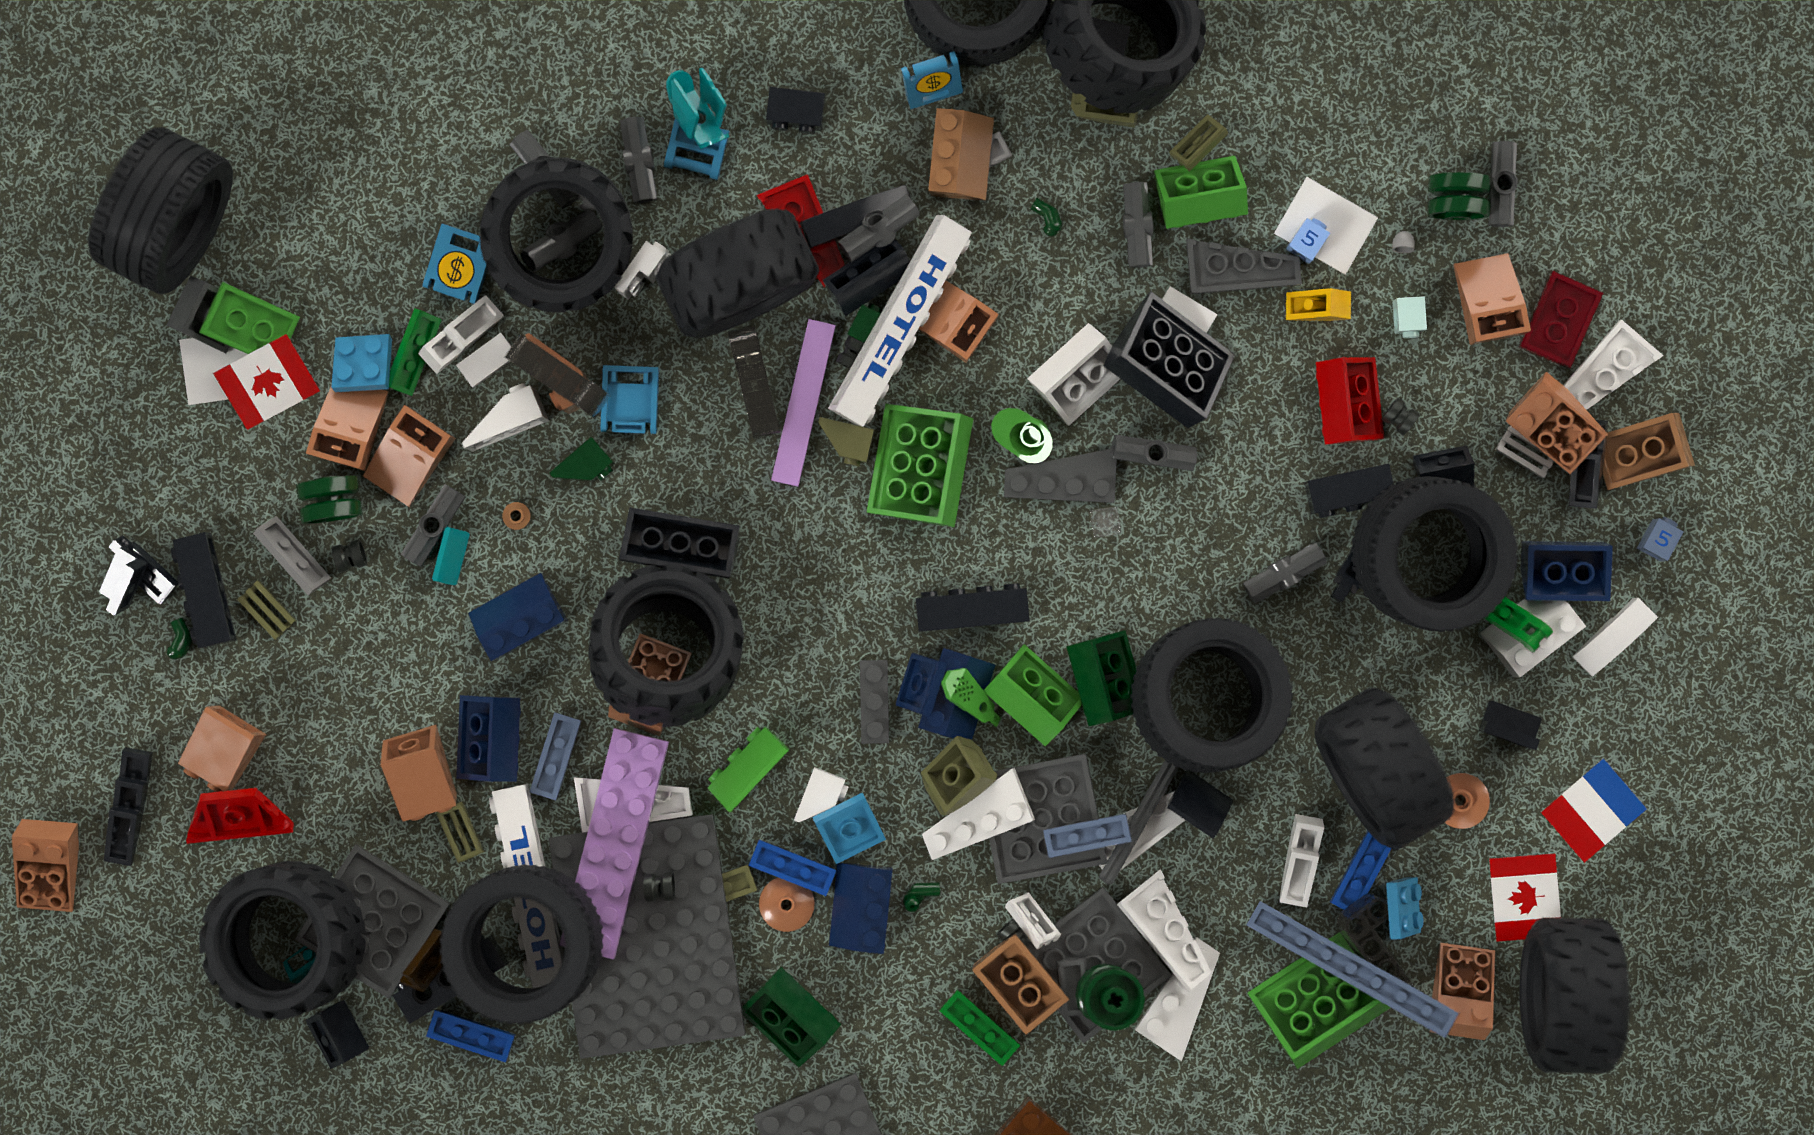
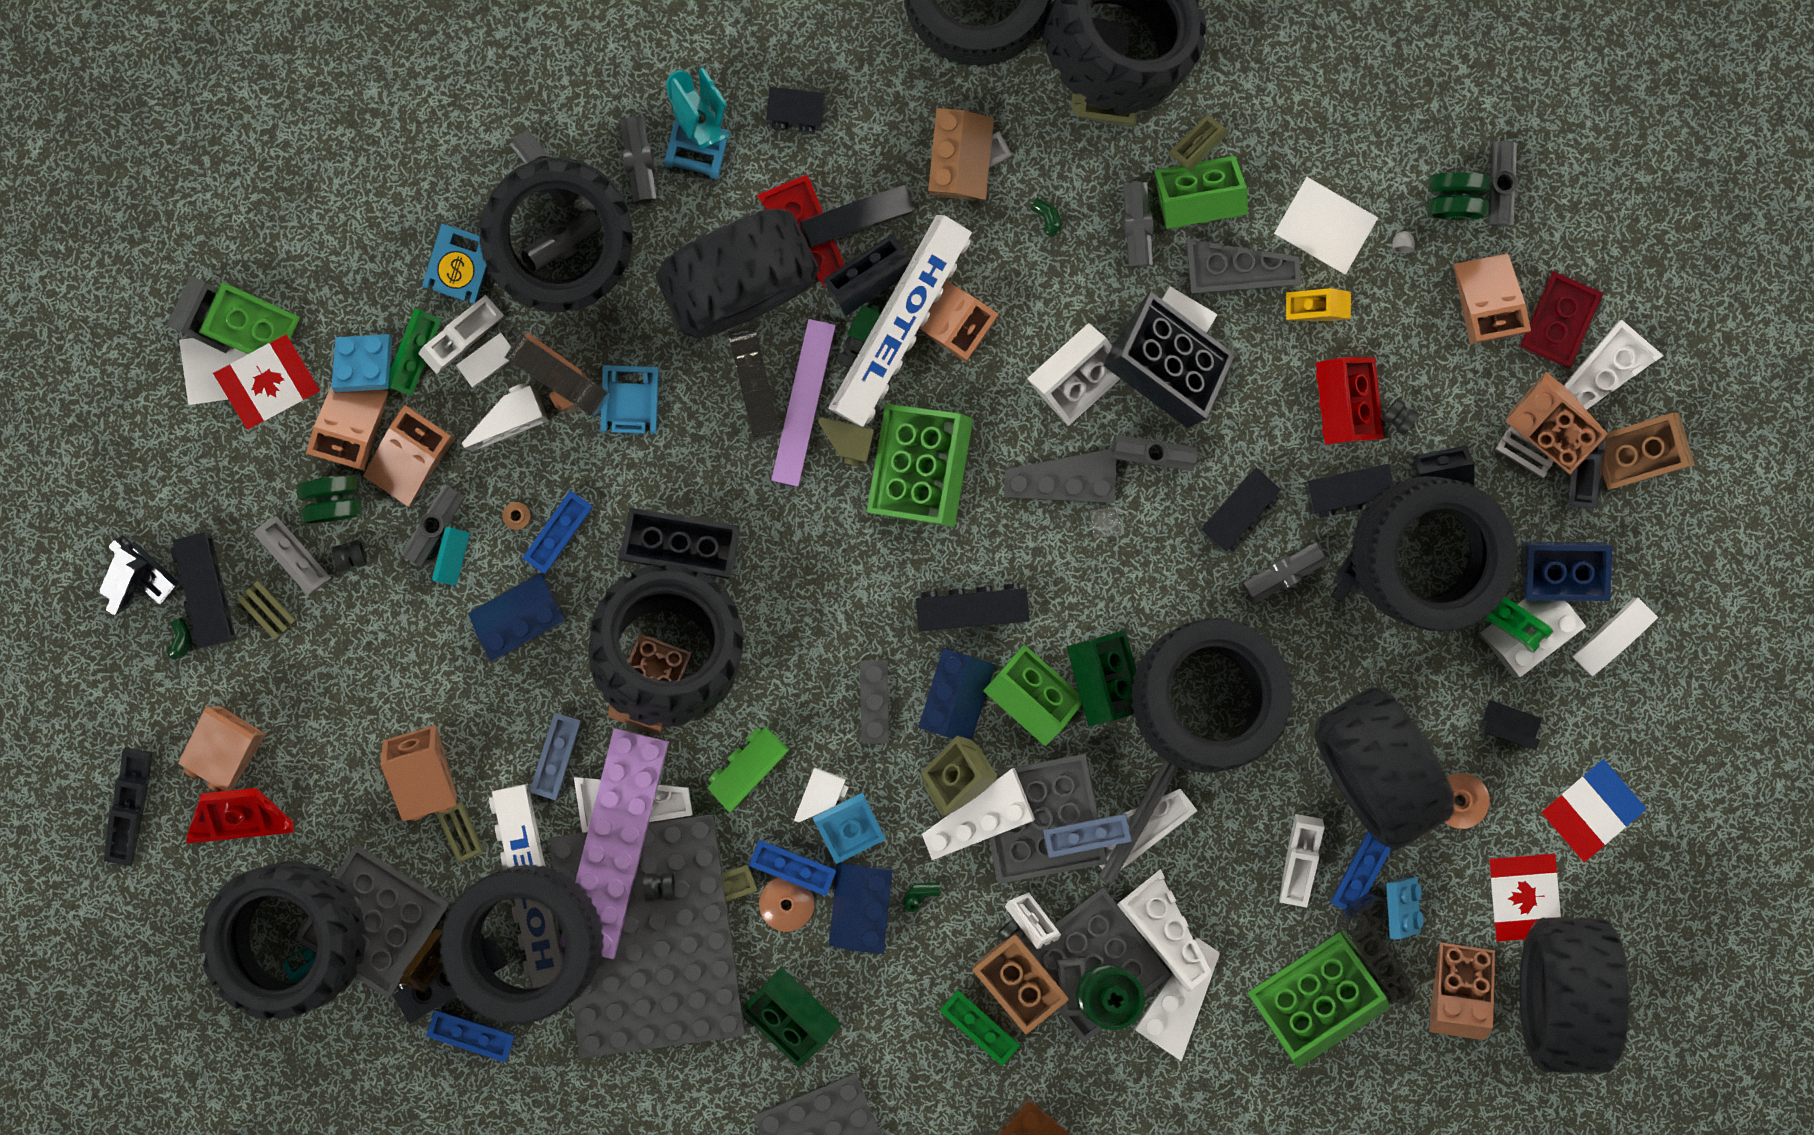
nougat slope [12,819,79,912] -> none
black tyre [88,127,233,294] -> none
black panel [305,1000,369,1069] -> none
dark blue slope [456,695,521,782] -> none
dark green slope [549,437,615,482] -> none
white plate [614,241,671,300] -> none
dark grey piece [838,194,920,262] -> none
dark blue tile [896,653,947,717] -> none
dark azure container [901,51,963,109] -> none
bright green piece [941,668,1001,728] -> none
bright green piece [991,408,1053,463] -> none
black slope [1167,770,1233,839] -> none
sand blue plate [1247,901,1459,1038] -> none
light blue brick [1285,218,1330,264] -> none
light aqua brick [1392,296,1427,338] -> none
sand blue brick [1637,517,1683,562] -> none
none -> blue plate [522,490,594,574]
none -> black brick [1199,468,1281,553]

